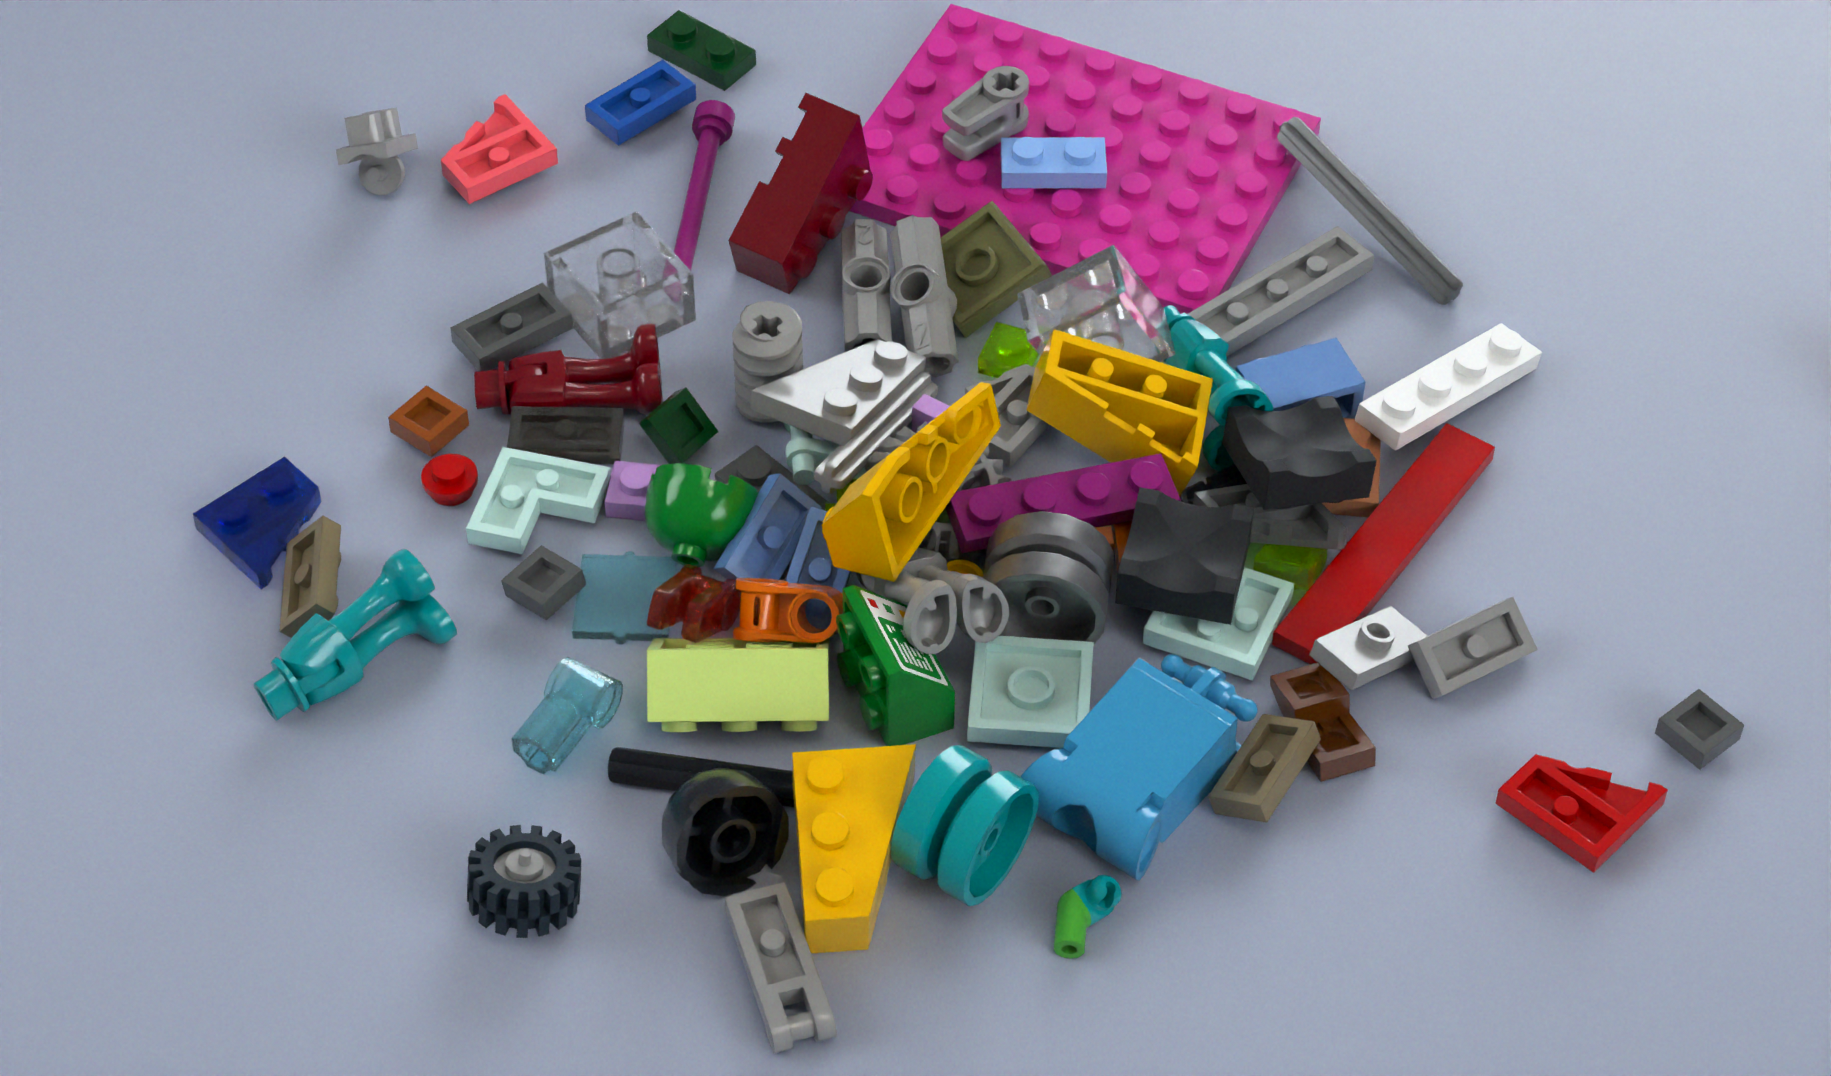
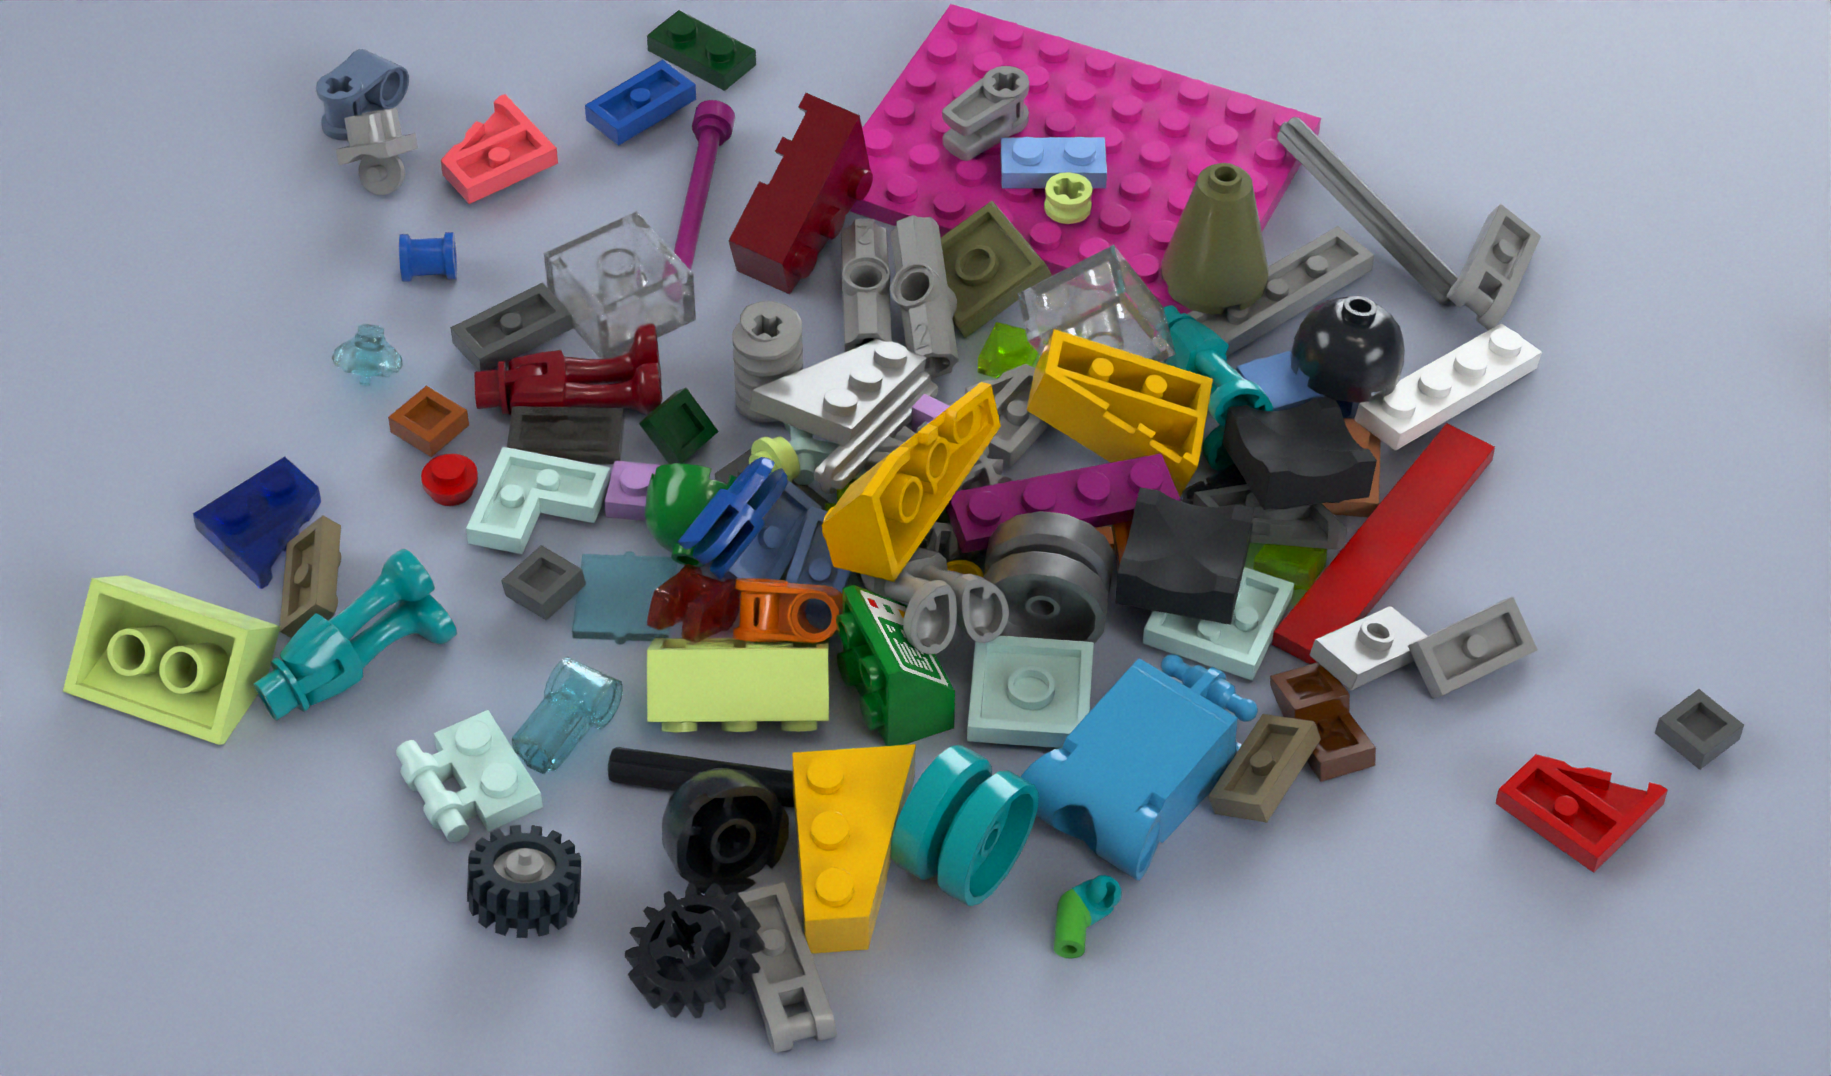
none -> yellowish green slope [63,575,281,745]
none -> sand blue piece [316,49,409,140]
none -> clear light blue piece [332,324,403,386]
none -> light aqua plate [396,710,543,842]
none -> blue bush [399,232,457,282]
none -> black gear [625,883,765,1018]
none -> blue arm [677,457,788,580]
none -> yellowish green plate [749,436,800,482]
none -> yellowish green bush [1044,172,1093,224]
none -> olive cone [1161,163,1269,315]
none -> black cylinder [1290,296,1405,403]
none -> light grey plate [1446,204,1541,330]

